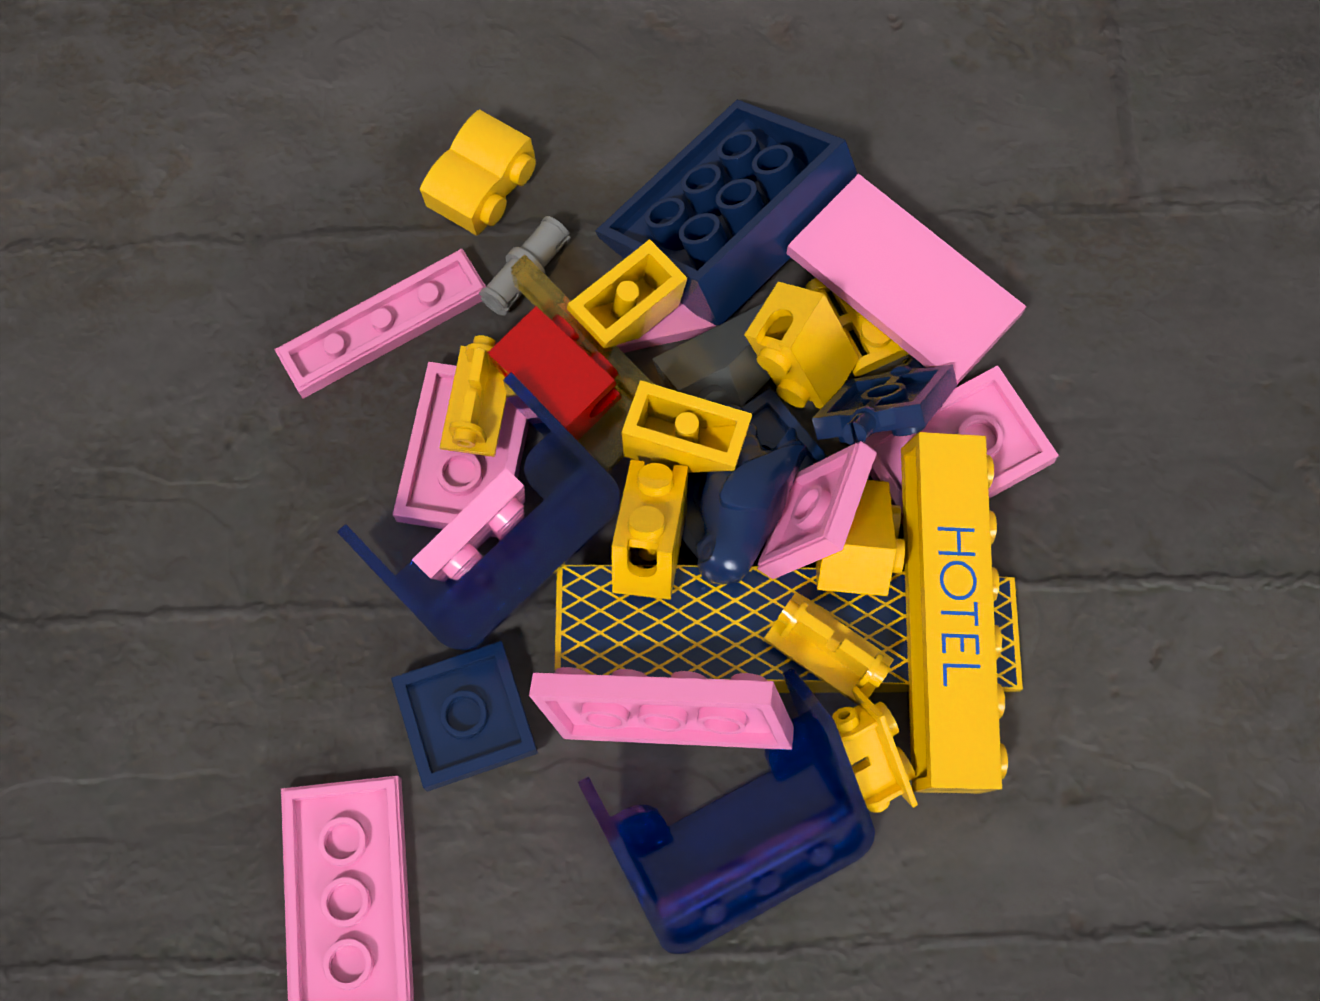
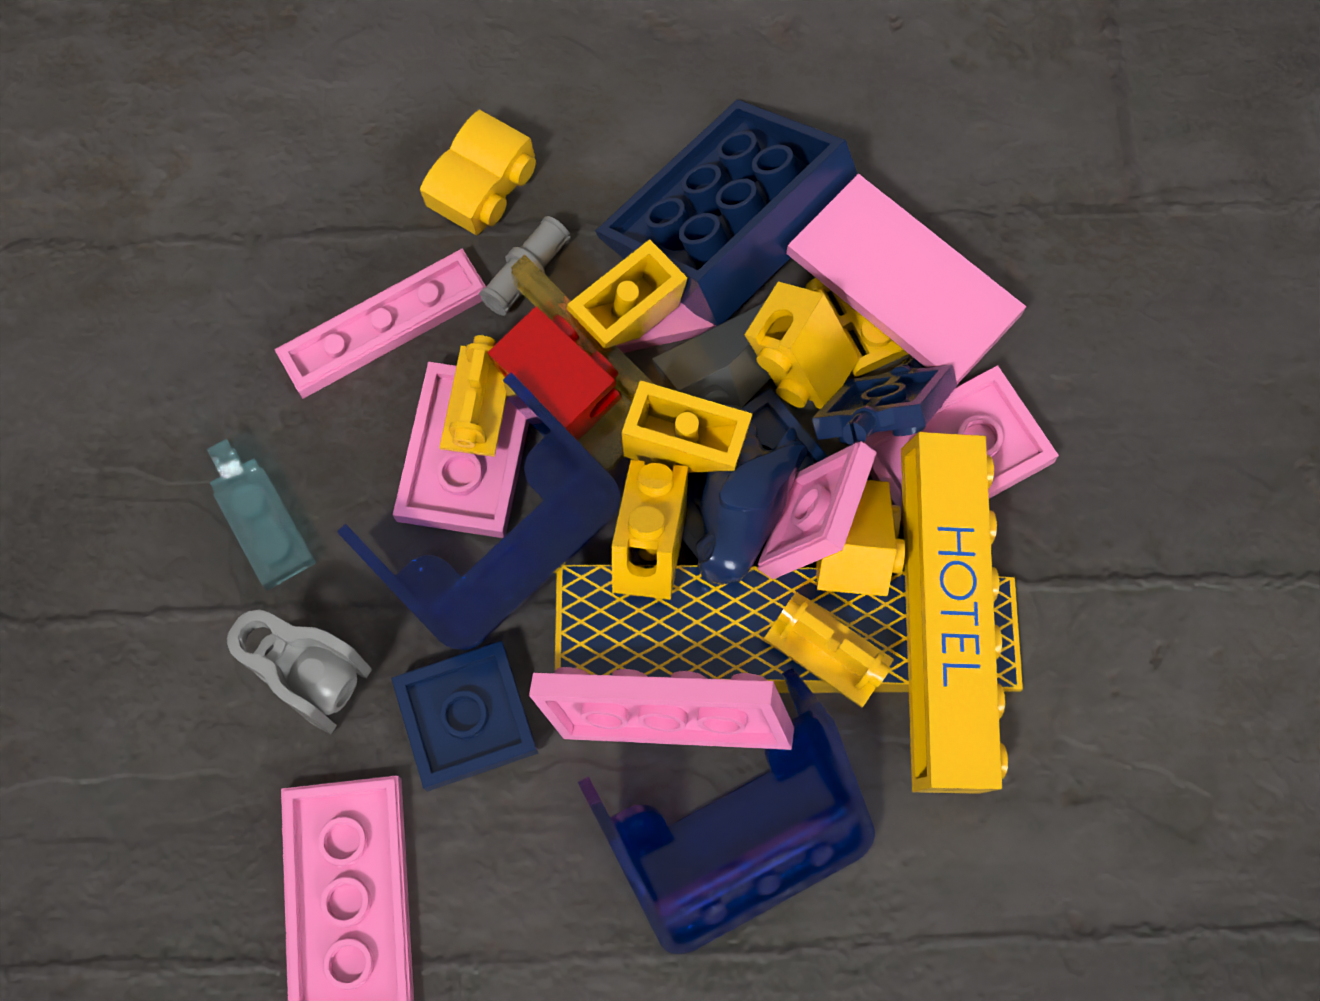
bright pink plate [412,468,525,582] -> none
yellow hinge [830,686,918,813] -> none
none -> clear light blue hinge [207,439,316,591]
none -> light grey piece [227,610,372,734]

